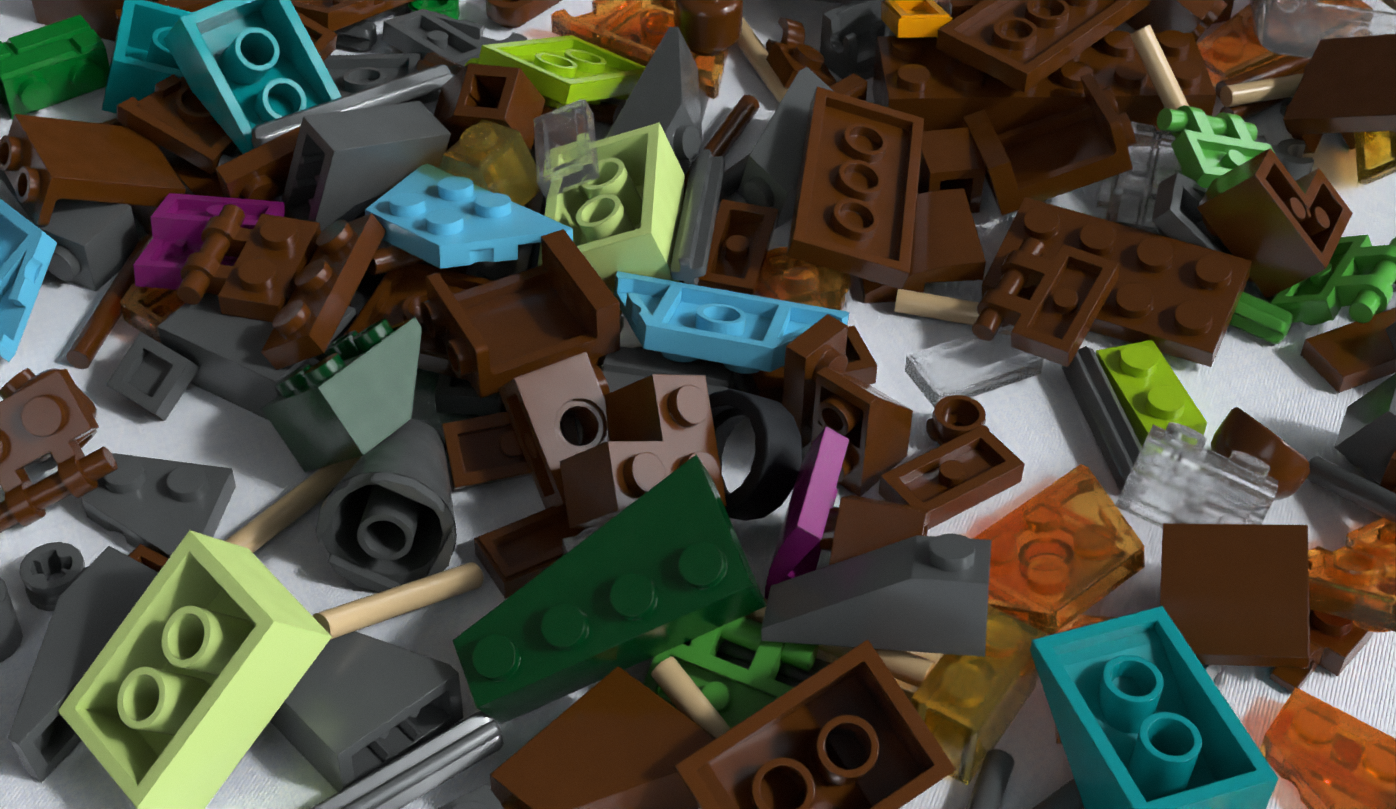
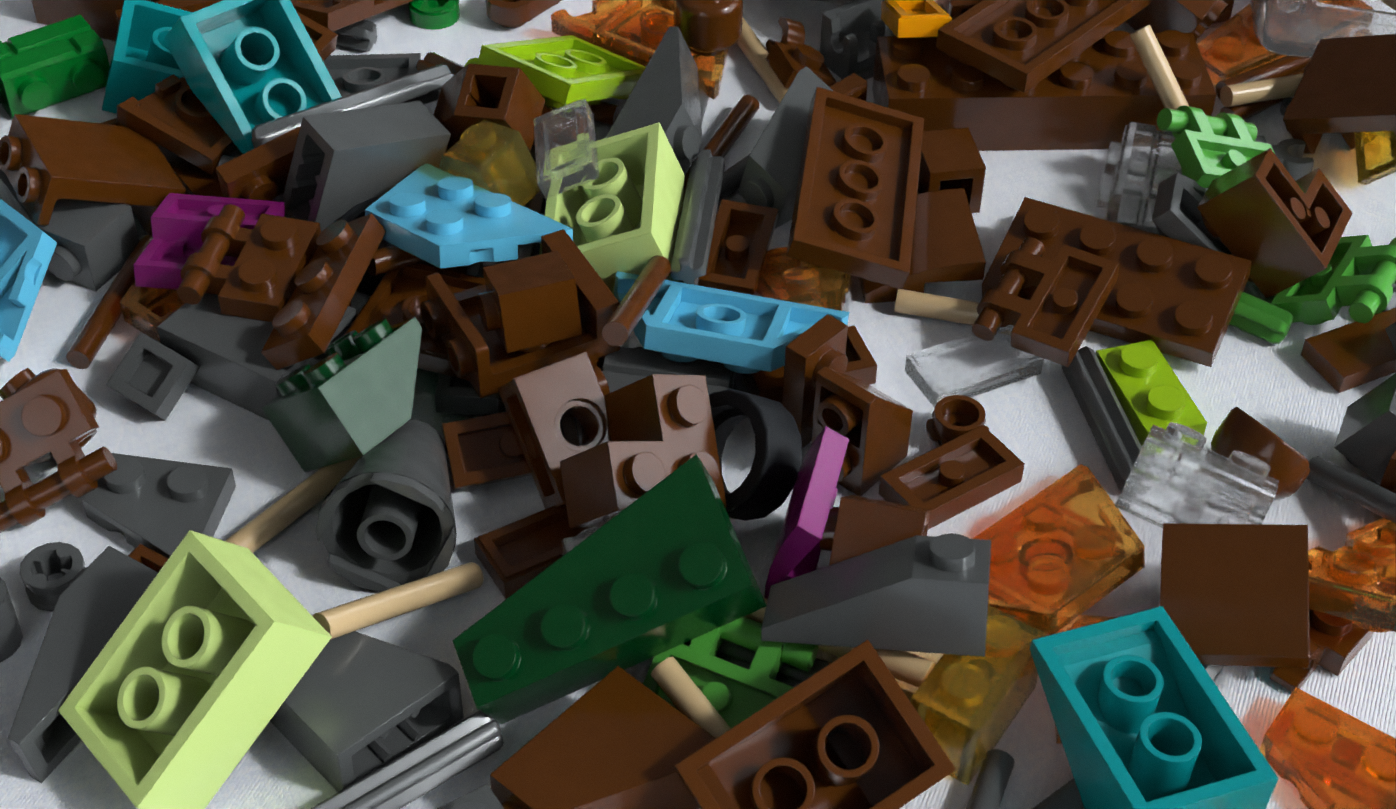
dark grey wing [383,9,527,66] -> none
reddish brown panel [964,73,1136,216] -> none
none -> reddish brown brick [477,251,582,353]
none -> reddish brown bar [602,256,671,346]

